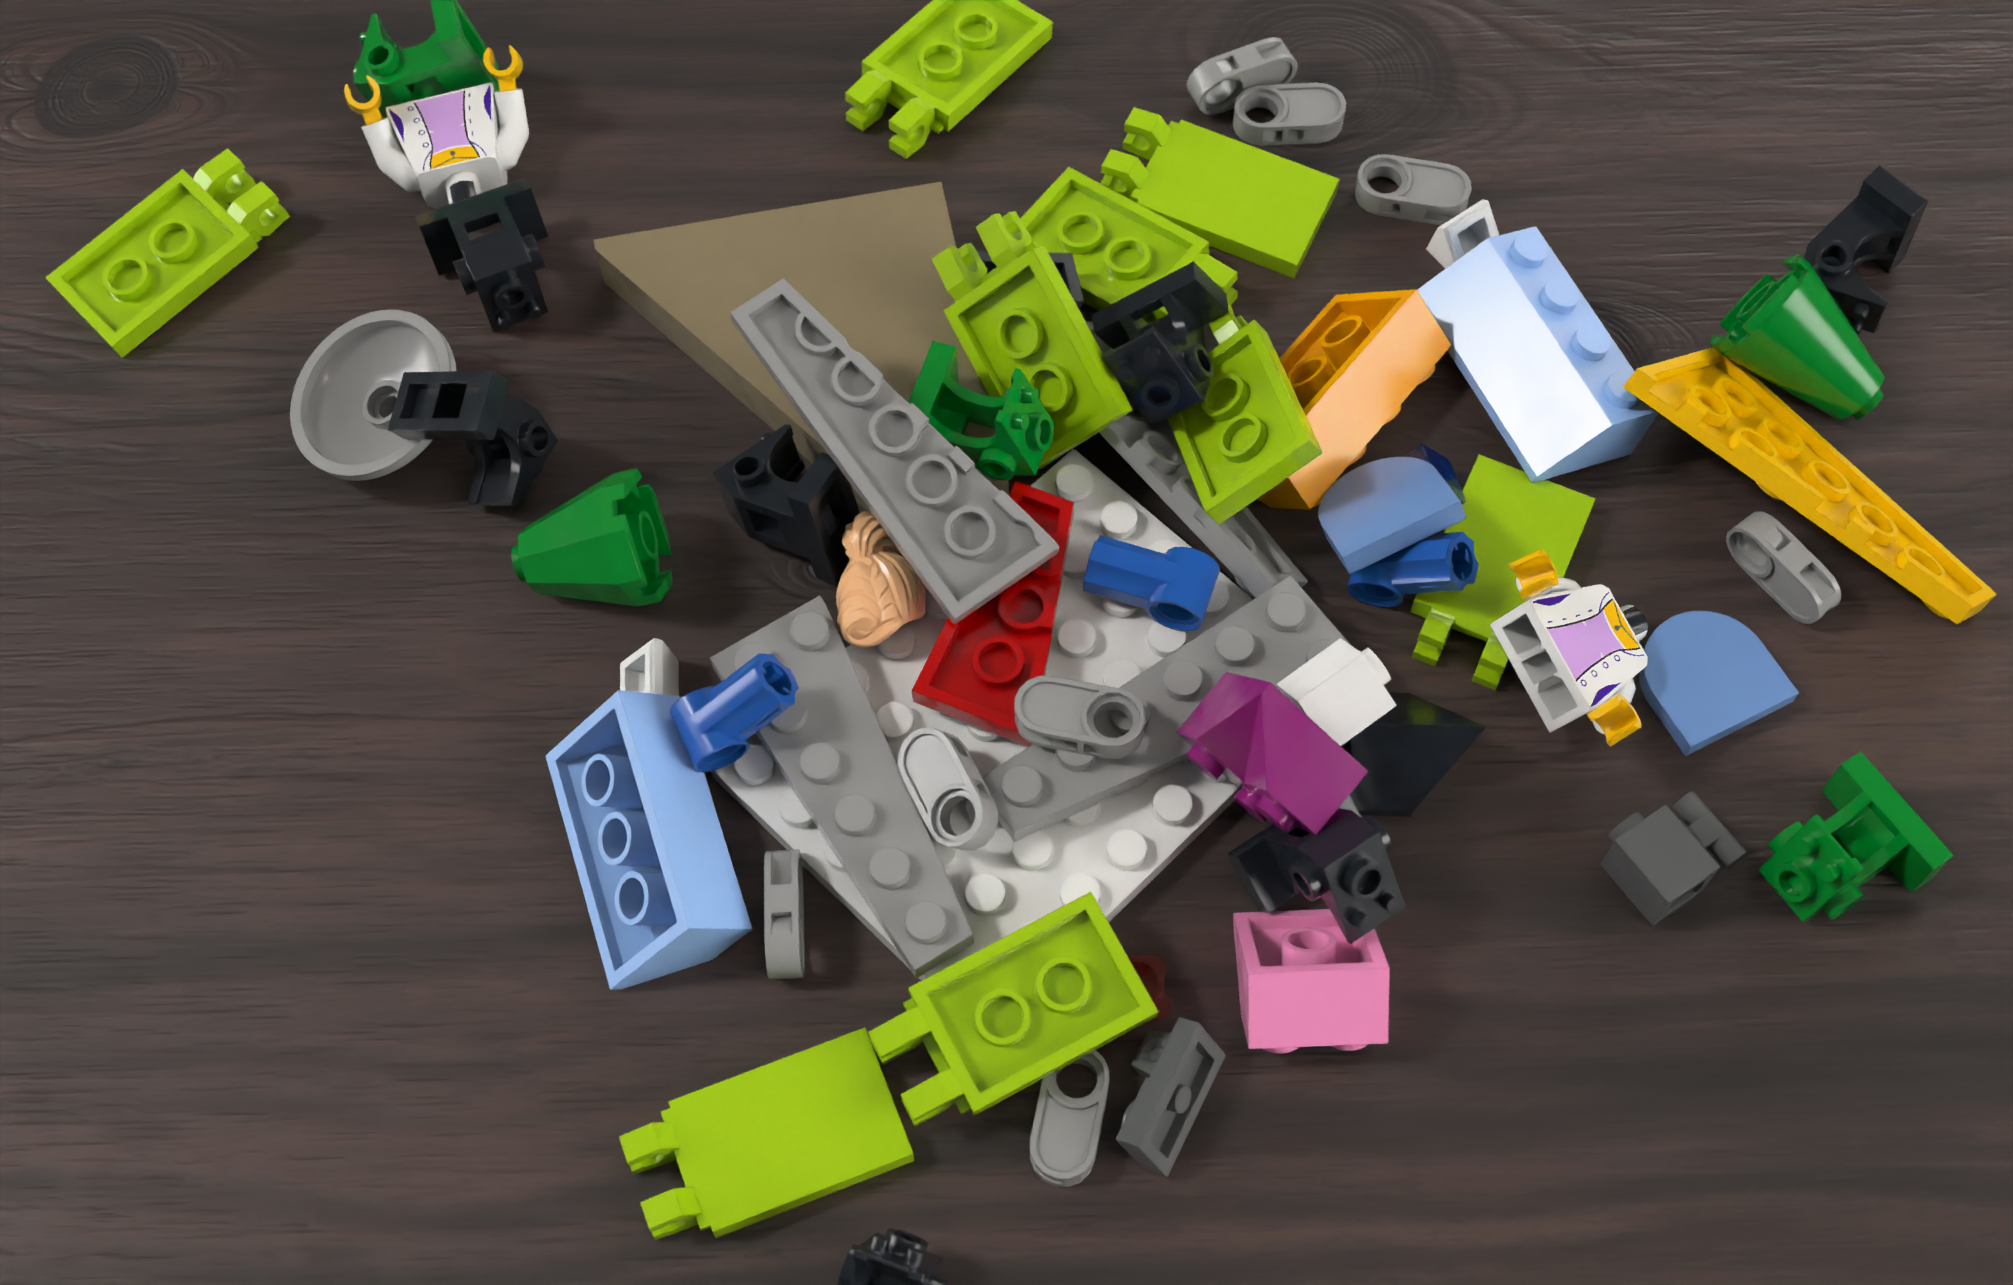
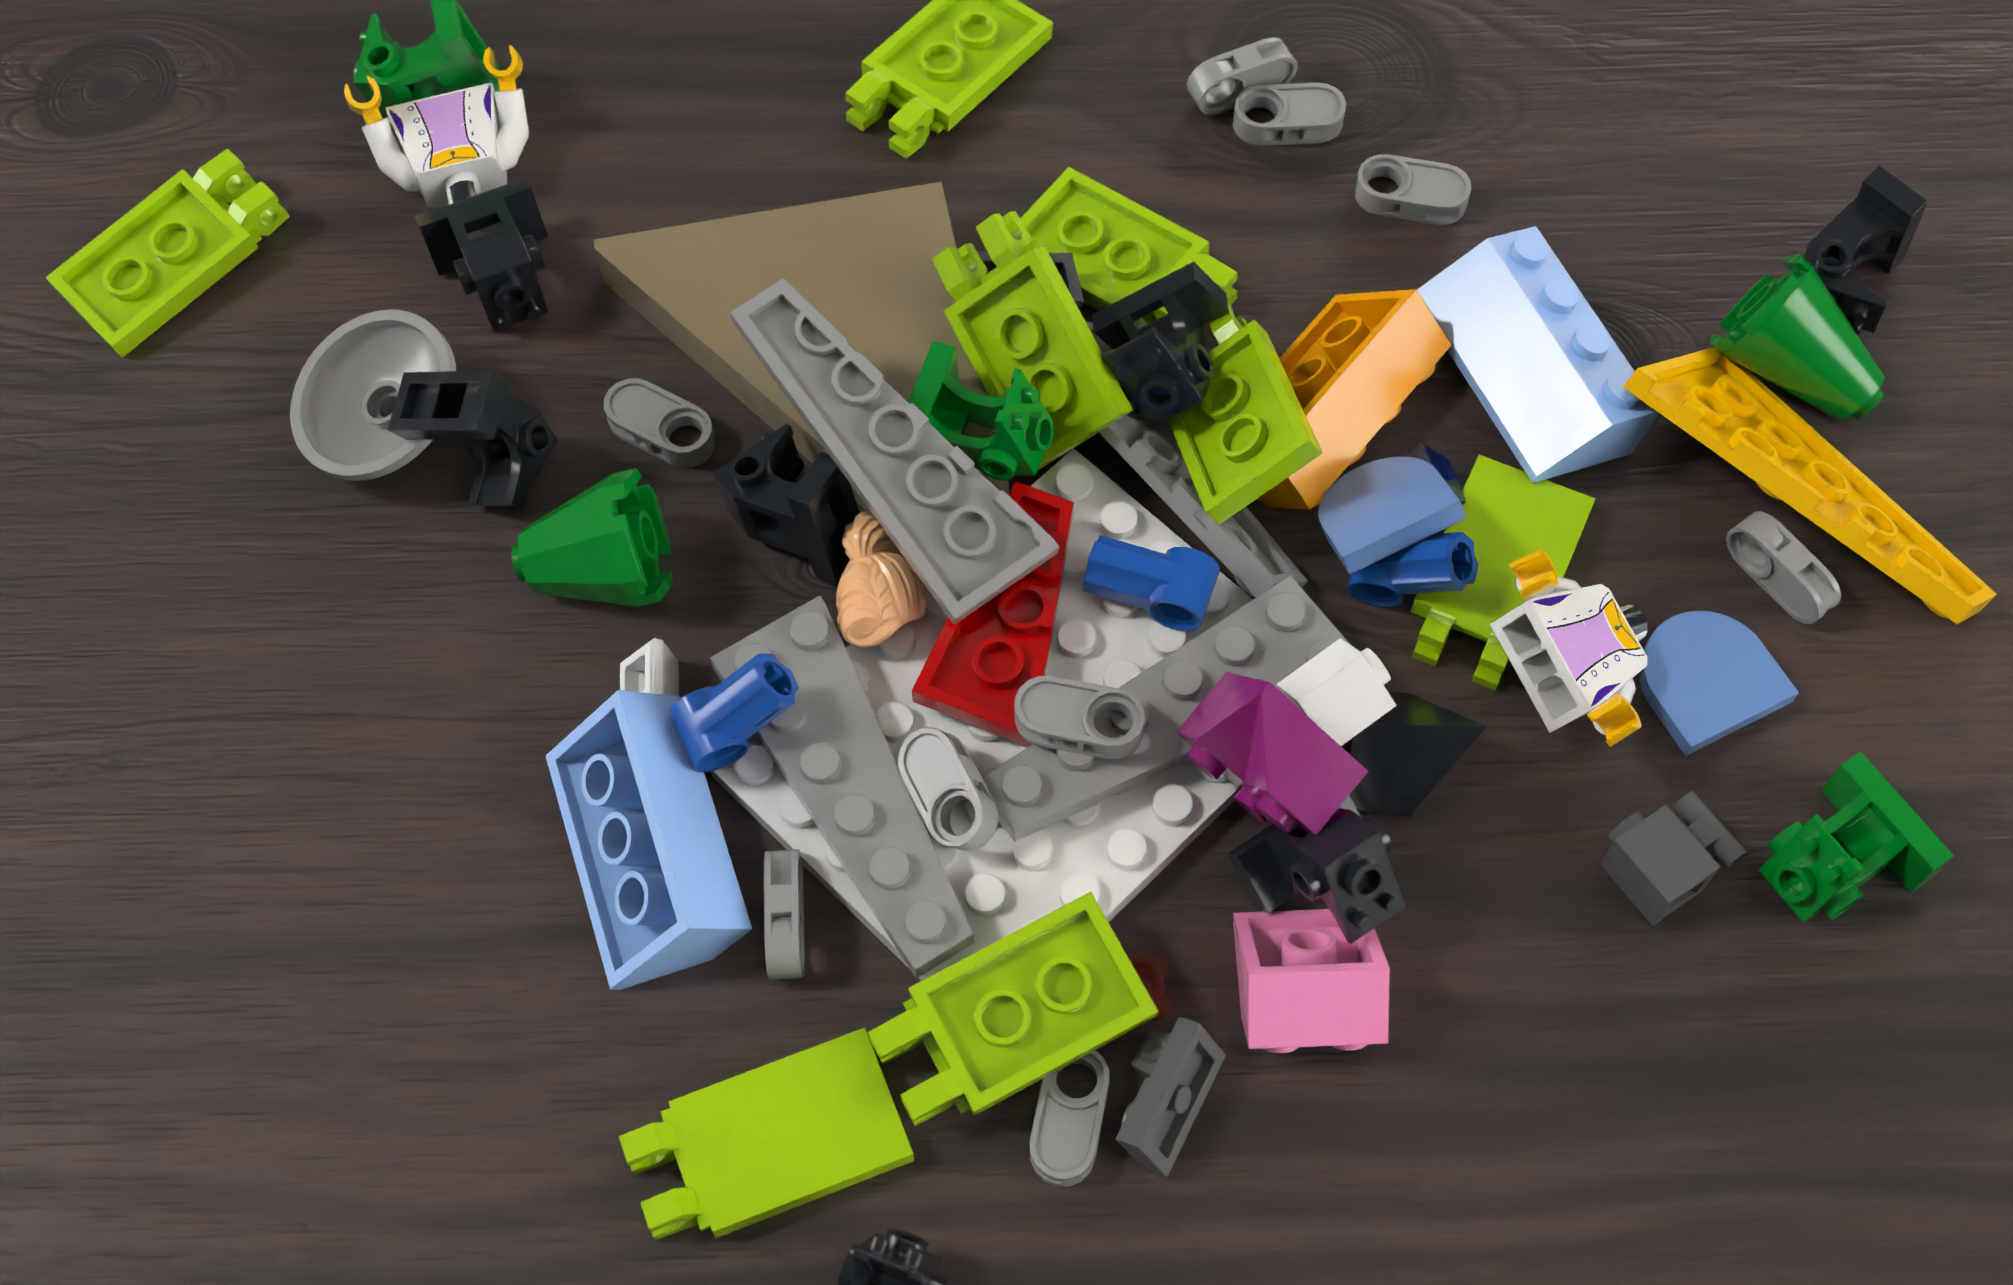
lime tile [1100,107,1340,278] -> none
white slope [1426,199,1499,269] -> none
none -> light grey piece [604,378,715,468]

